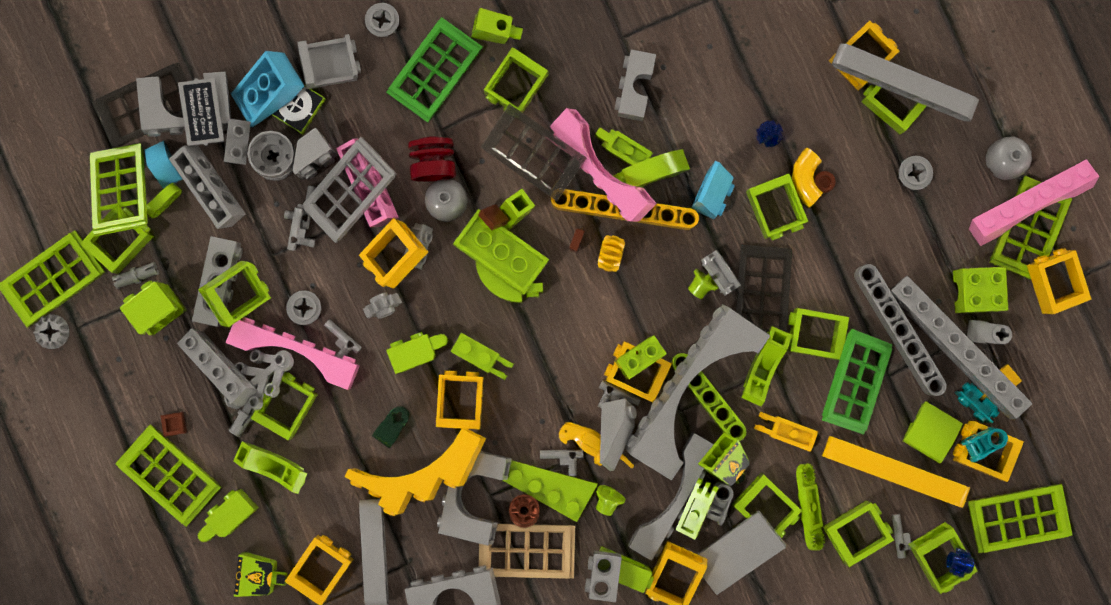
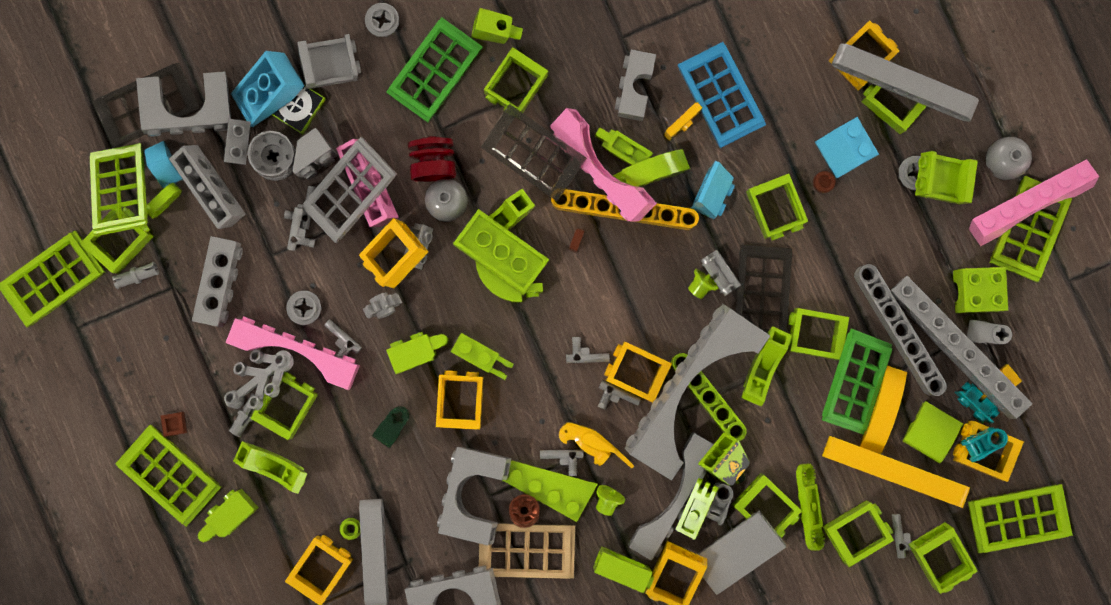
light grey gear [33,314,69,349] -> none
lime piece [120,280,186,335] -> none
light grey brick [177,328,258,407] -> none
piece [178,78,224,146] -> none
lime window [198,261,271,327] -> none
torso [234,552,288,597] -> none
yellow arch [345,429,486,516] -> none
copper tile [478,204,509,230] -> none
light grey brick [585,550,622,602] -> none
yellow gear [598,235,625,272] -> none
light grey slope [600,398,637,471] -> none
lime window [615,335,667,379] -> none
yellow hinge [754,412,818,452] -> none
clear blue gear [756,120,783,147] -> none
yellow cylinder [792,148,823,208] -> none
clear blue gear [946,548,975,578] -> none
yellow window [1027,248,1091,314] -> none
none -> lime plate [340,518,361,540]
none -> light grey hose [566,337,610,363]
none -> yellow plate [664,102,702,141]
none -> dark azure piece [677,42,766,148]
none -> medium azure slope [815,117,879,179]
none -> yellow slope [860,366,907,454]
none -> lime panel [915,151,978,205]

